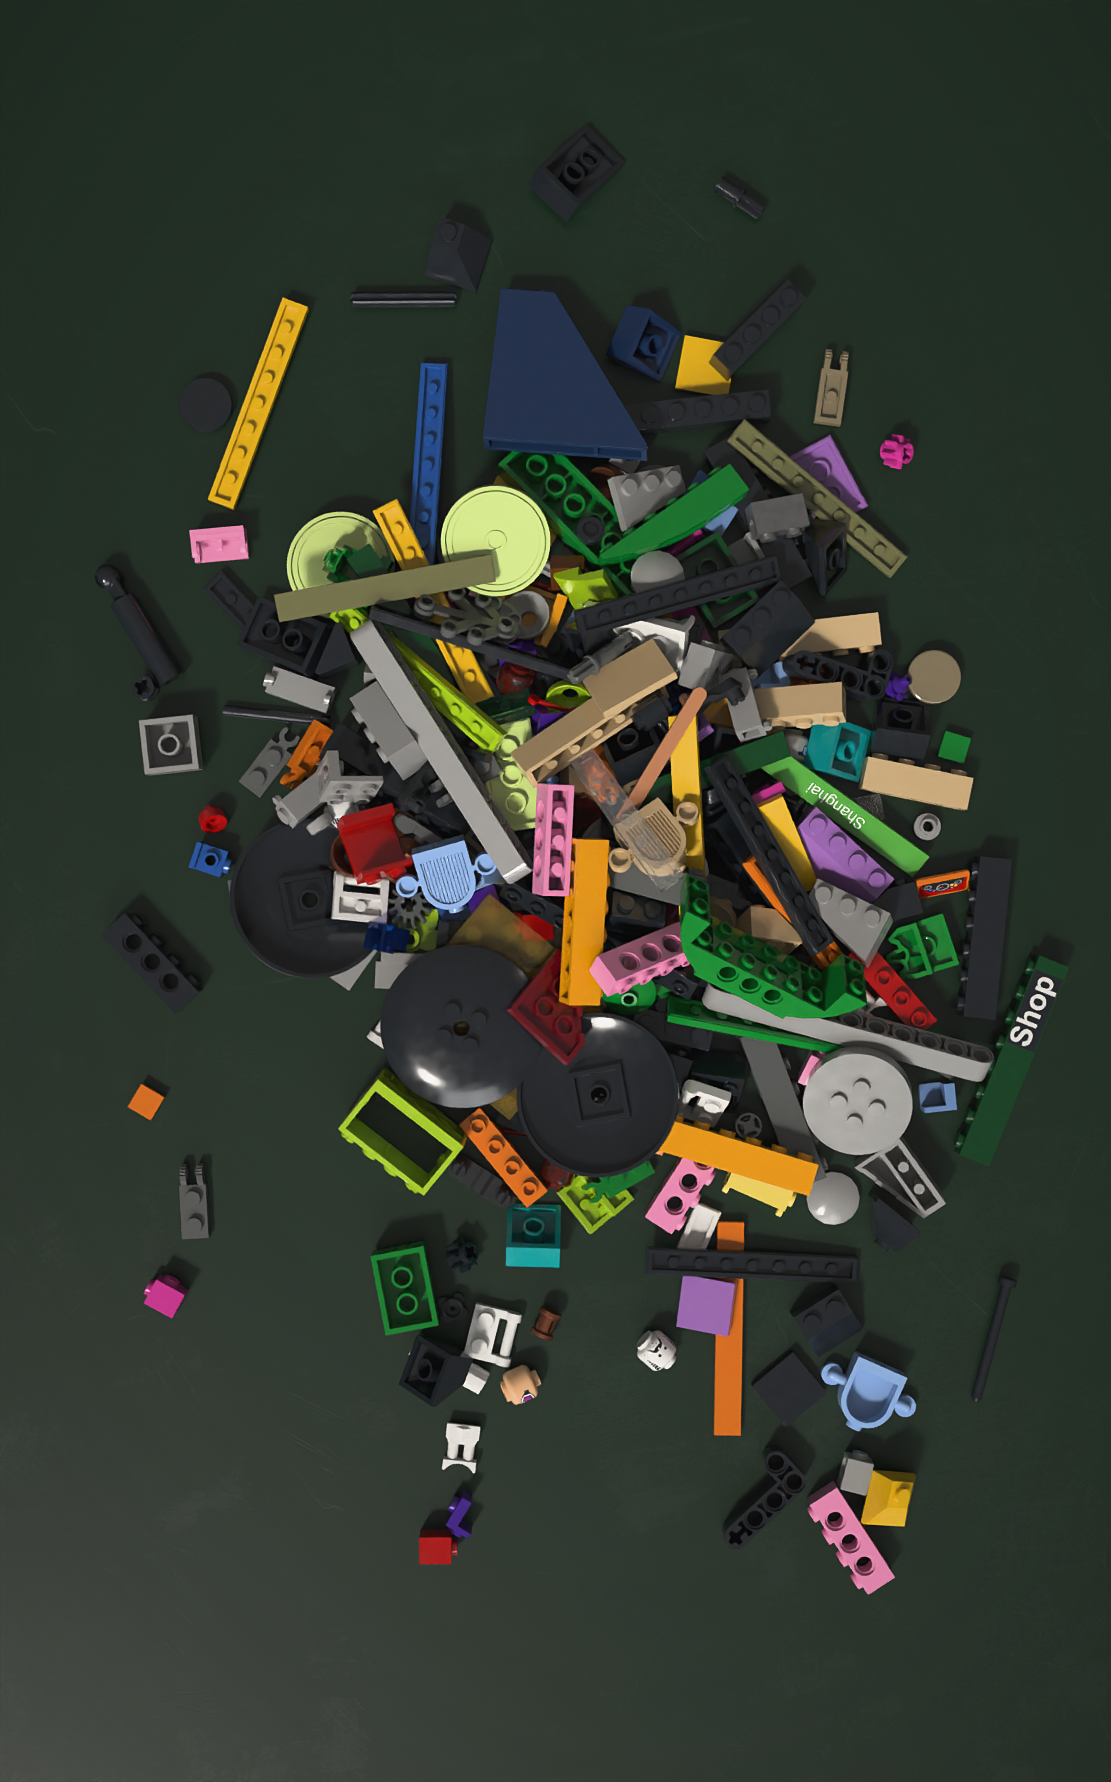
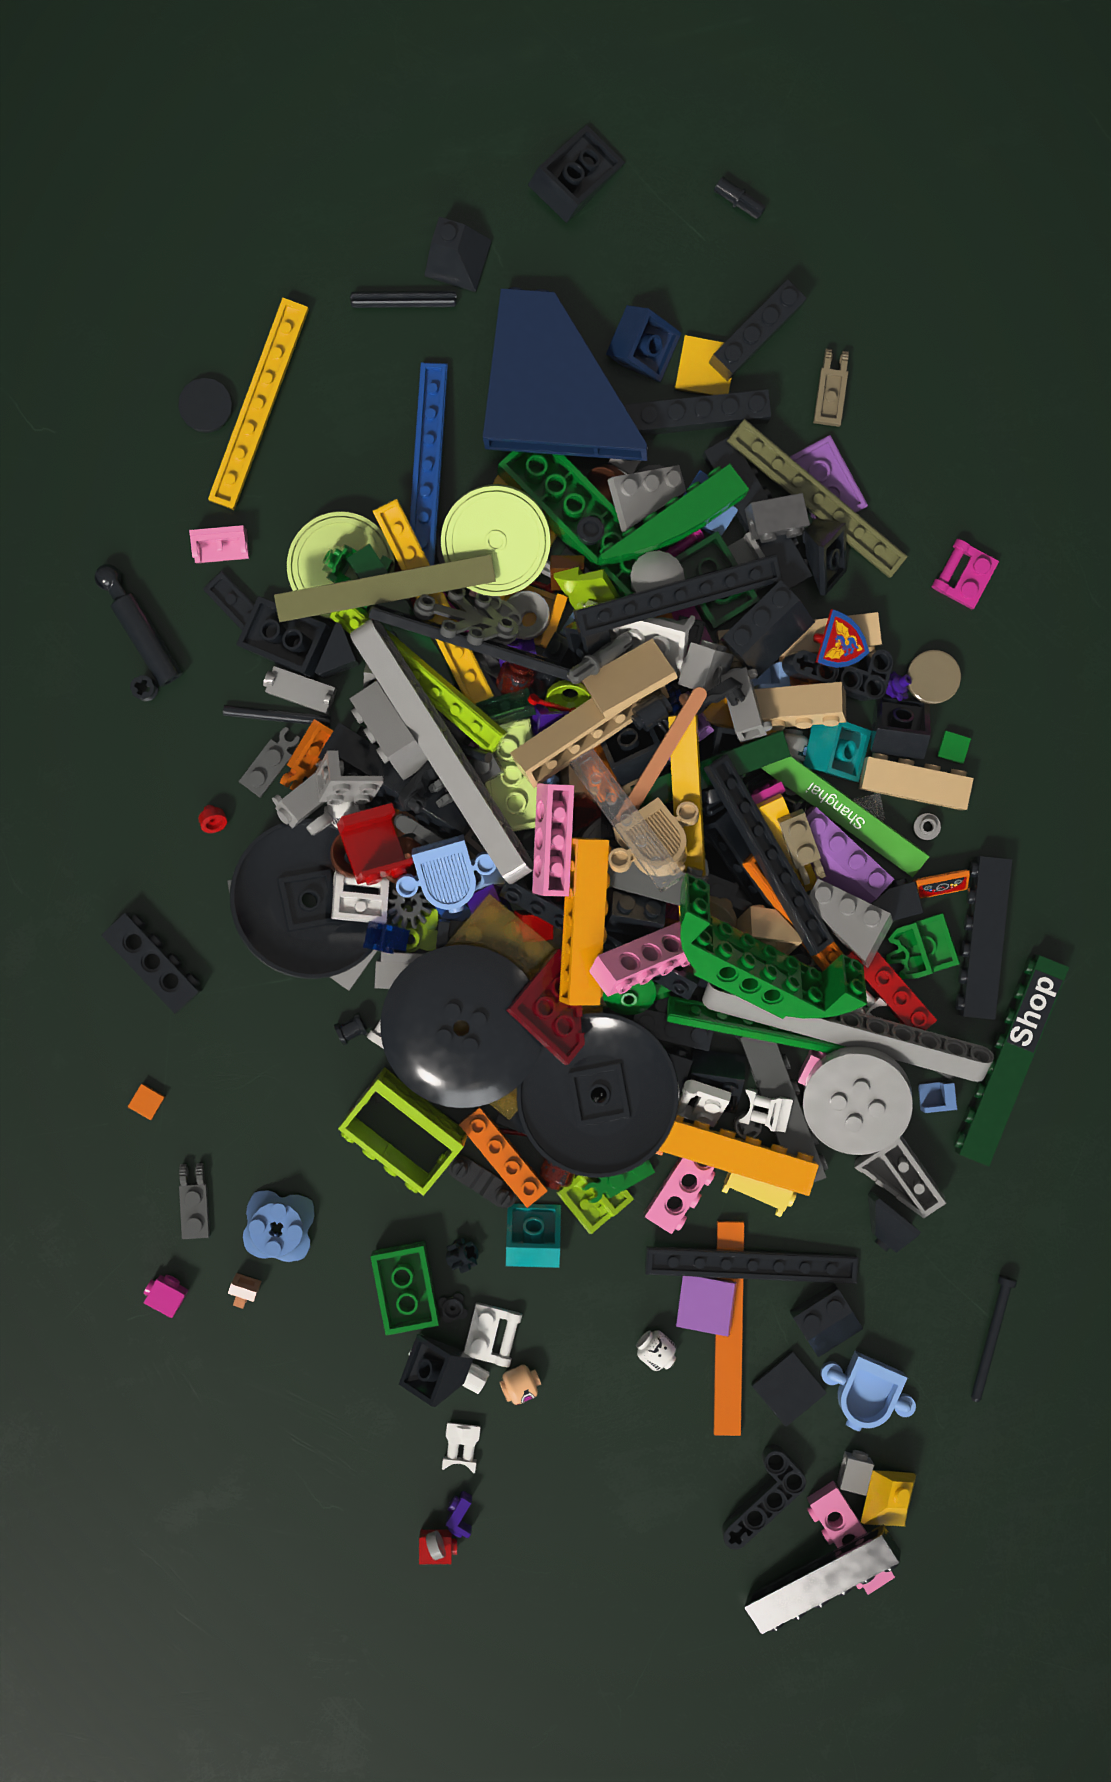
light grey brick [139,715,203,776] -> none
blue brick [189,842,233,877] -> none
copper bush [530,1306,562,1341] -> none
white tile [677,1202,721,1249] -> none
light grey dish [806,1172,860,1225] -> none
dark pink gear [880,434,914,469] -> none
none -> nougat tile [228,1273,262,1309]
none -> medium blue brick [243,1190,314,1262]
none -> black bush [334,1013,368,1046]
none -> light grey tile [426,1530,446,1560]
none -> white piece [739,1088,793,1132]
none -> brick [745,1524,901,1634]
none -> dark tan hinge [777,809,826,886]
none -> shield [813,609,870,668]
none -> dark pink plate [931,539,999,610]

